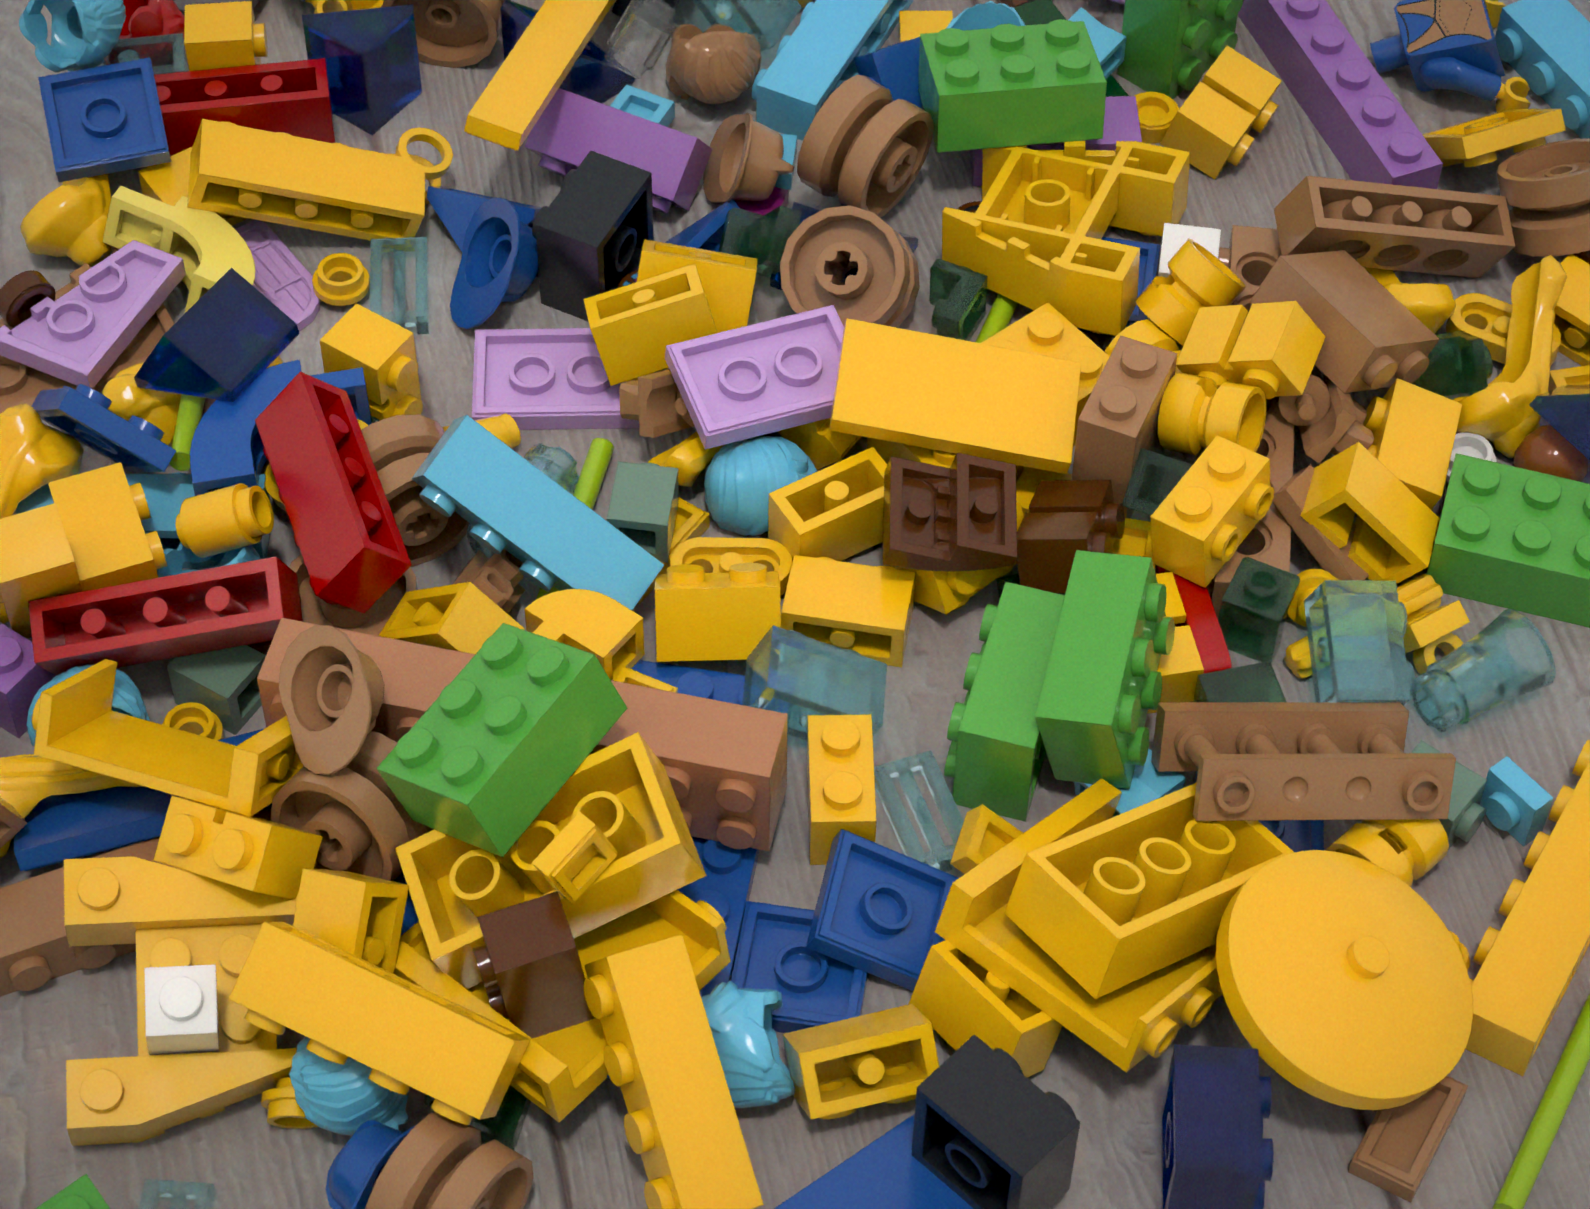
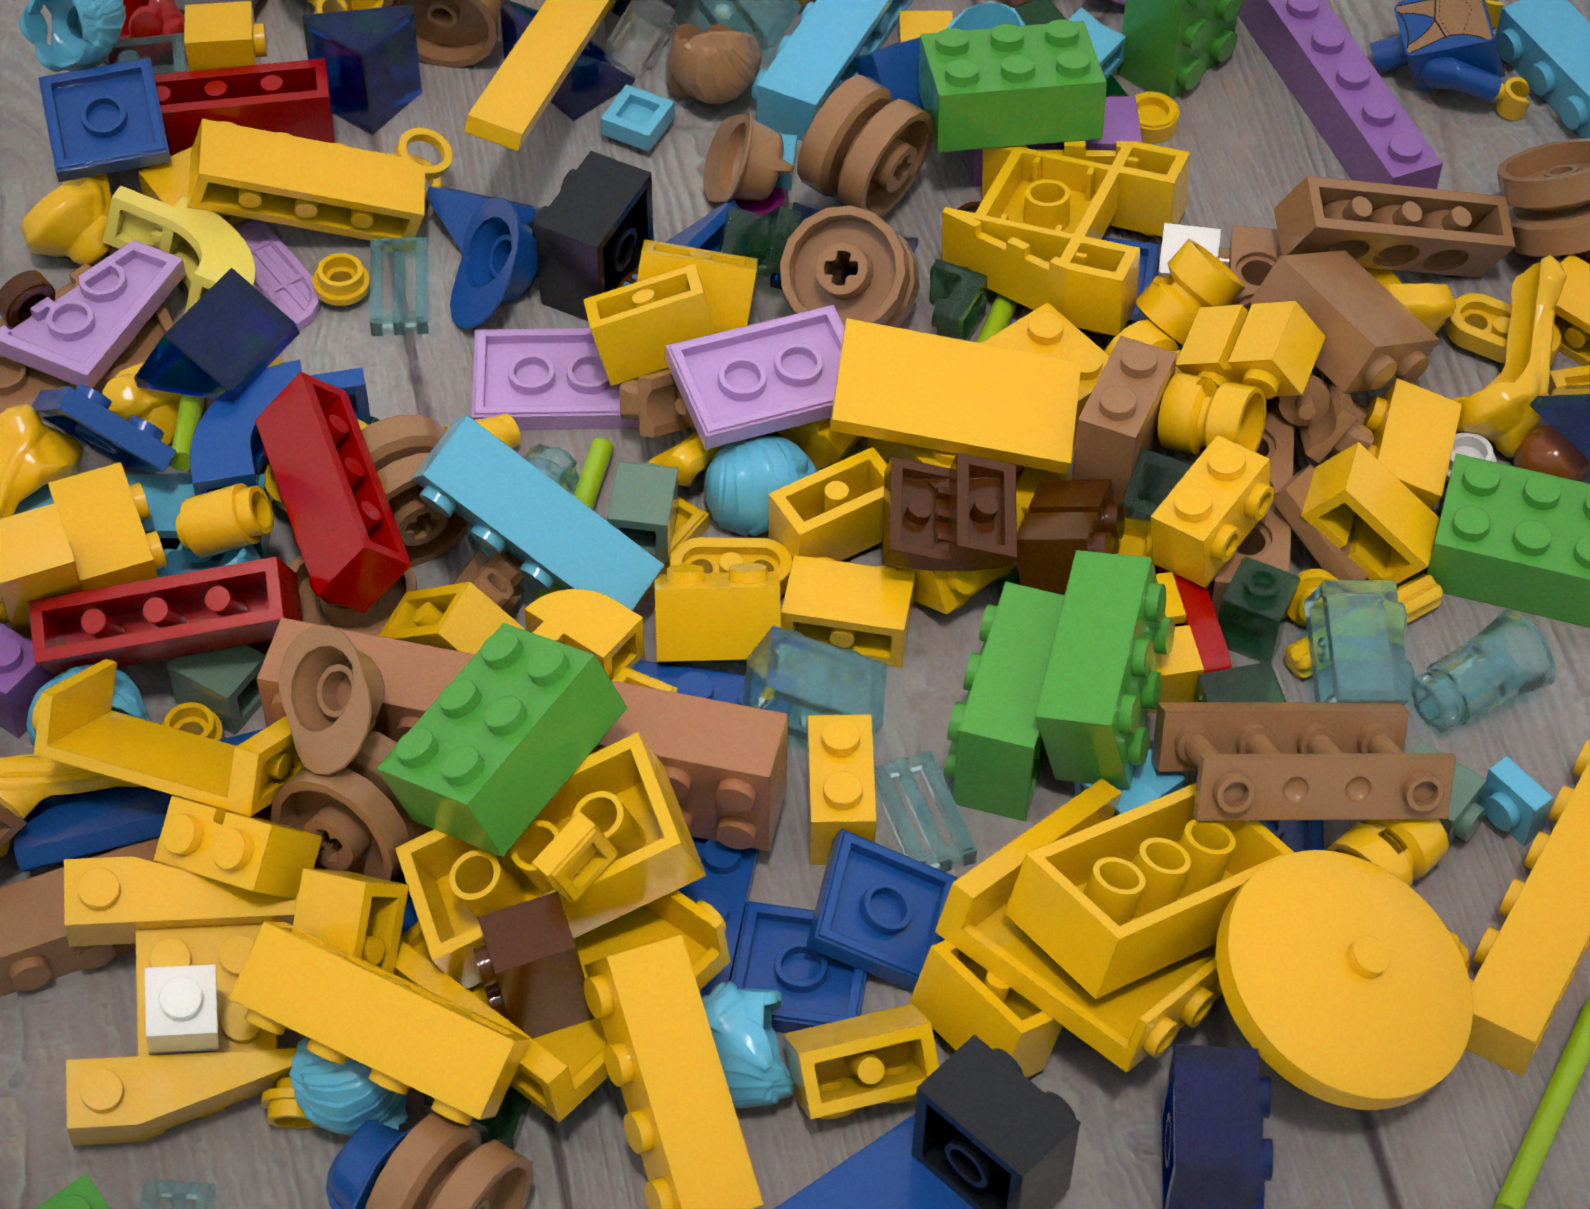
yellow piece [320,303,423,423] -> none
medium lavender brick [525,88,713,214] -> none
yellow tile [950,804,1023,874] -> none
yellow piece [1160,45,1282,180] -> none
medium nougat tile [1348,1076,1468,1202] -> none
yellow tile [1382,600,1470,678] -> none
clear green bracket [1411,330,1493,397] -> none
yellow plate [1422,109,1565,167] -> none

